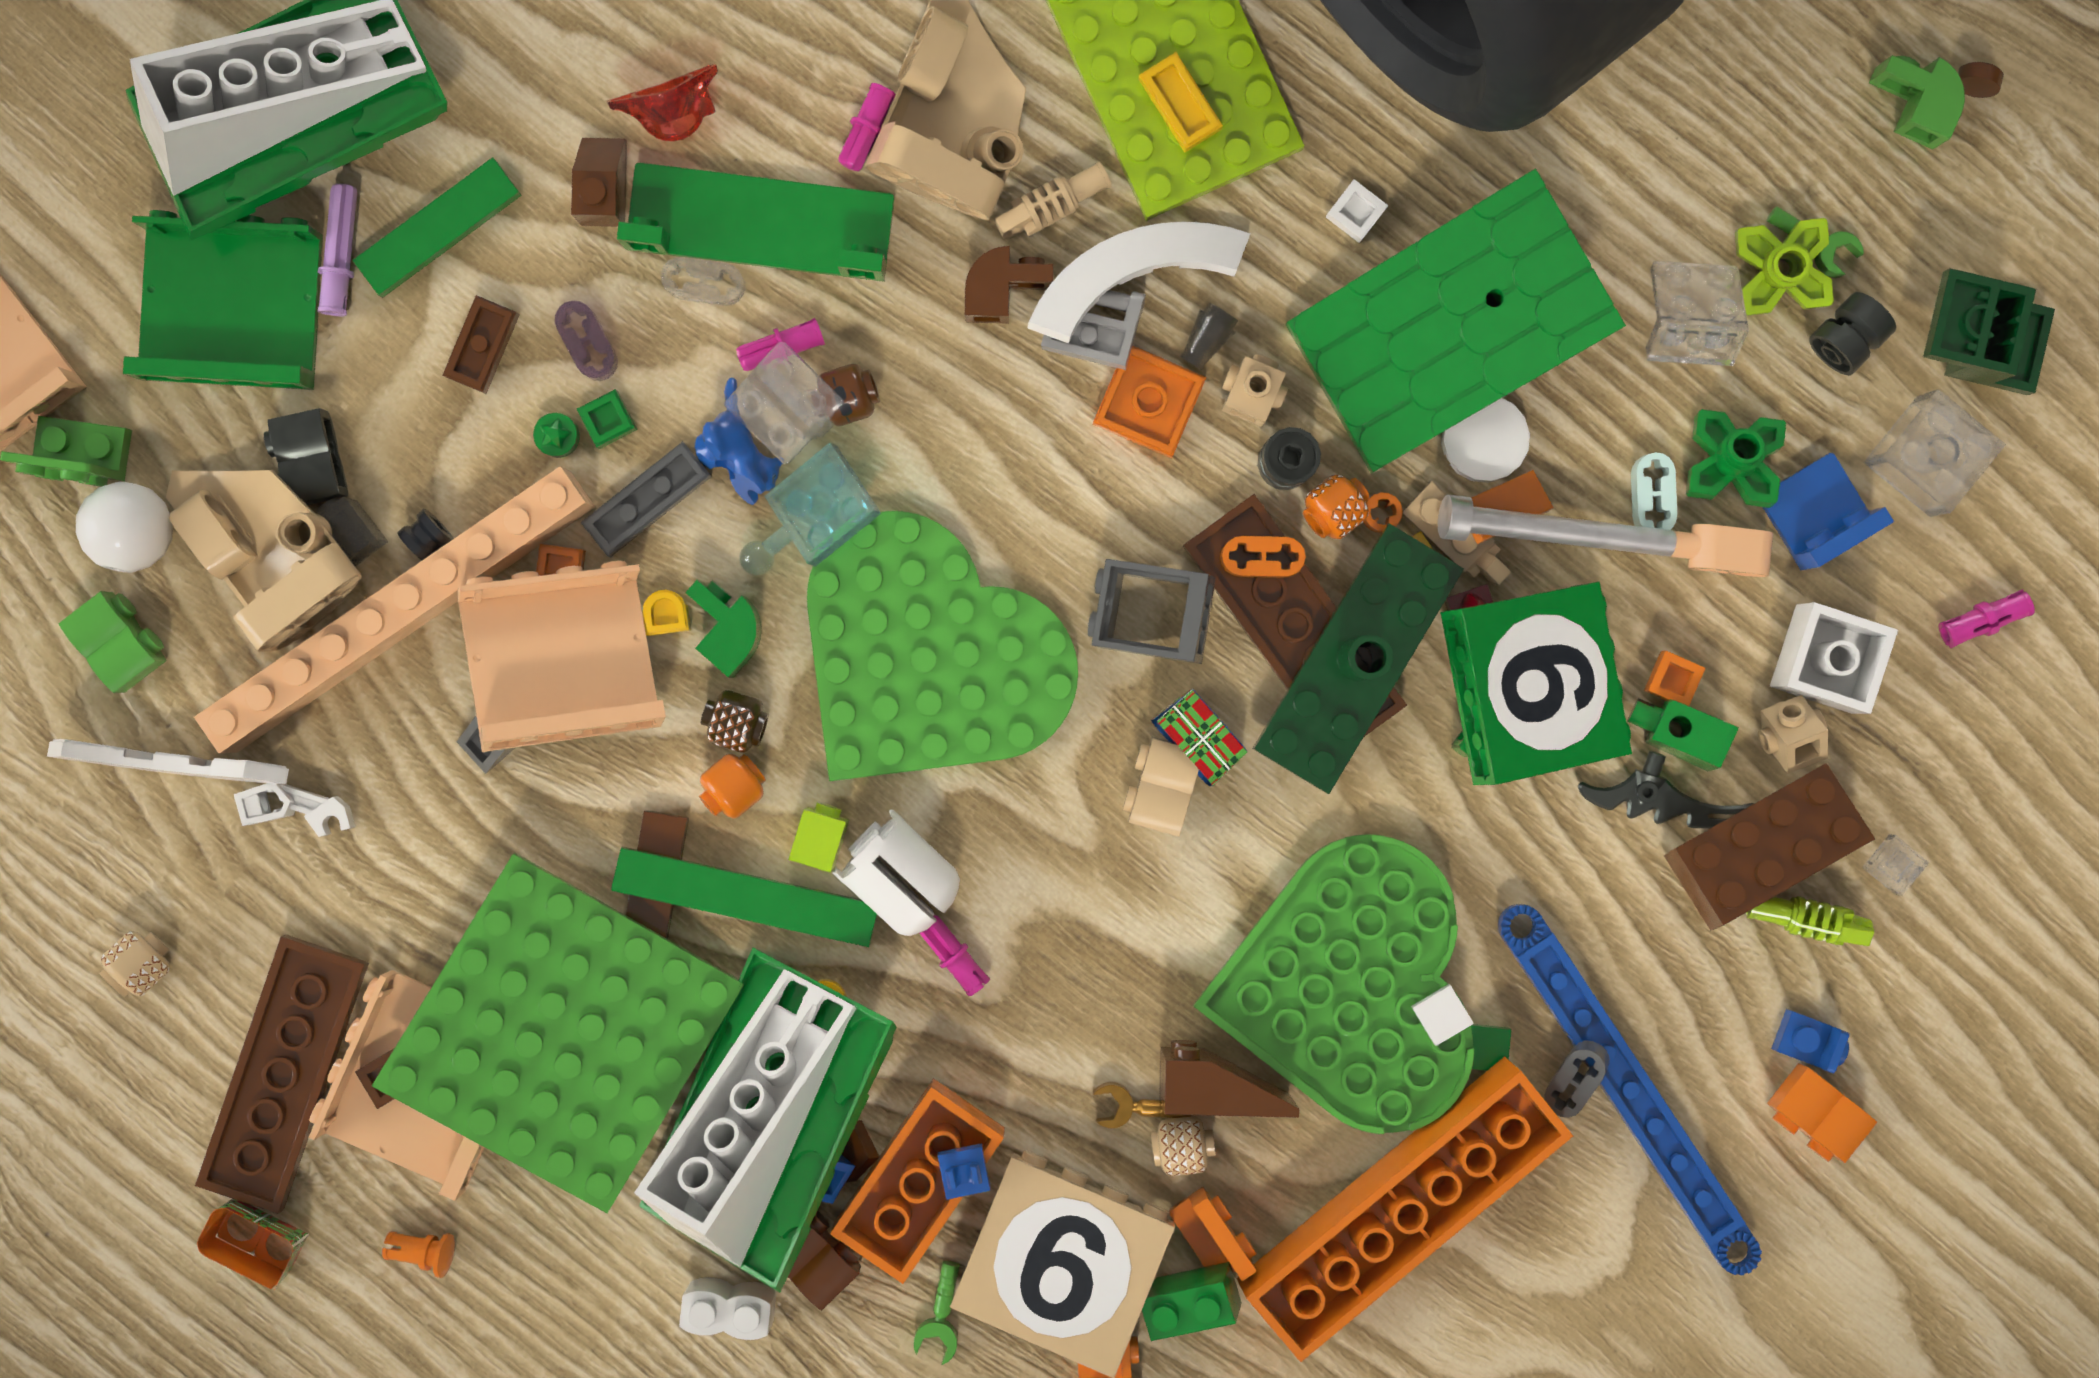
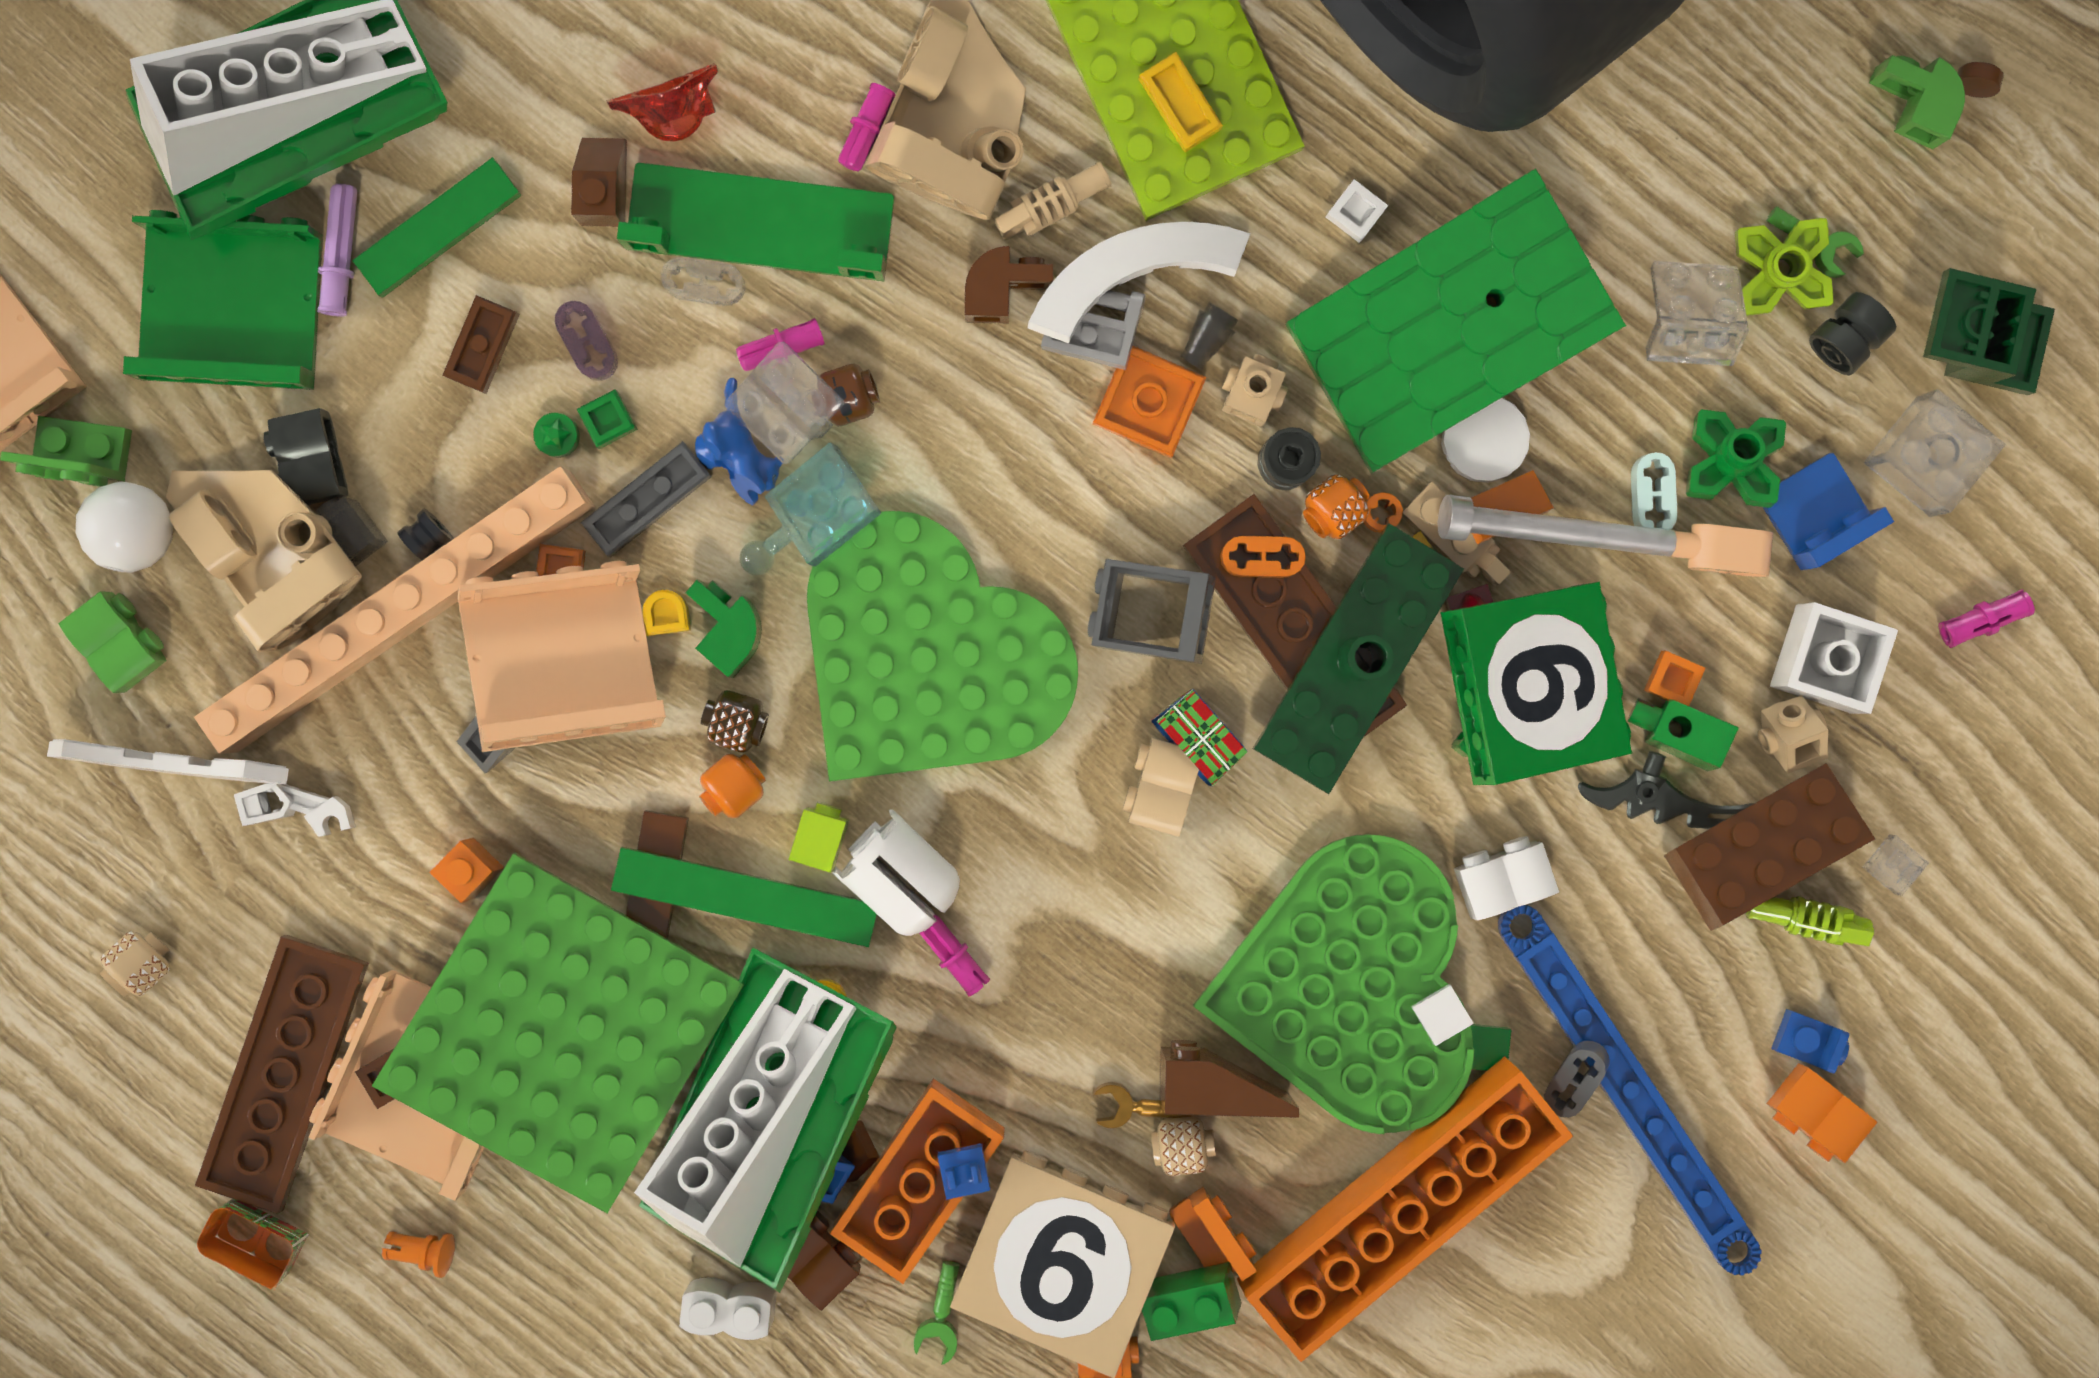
none -> orange brick [429,837,505,903]
none -> white brick [1454,836,1559,920]

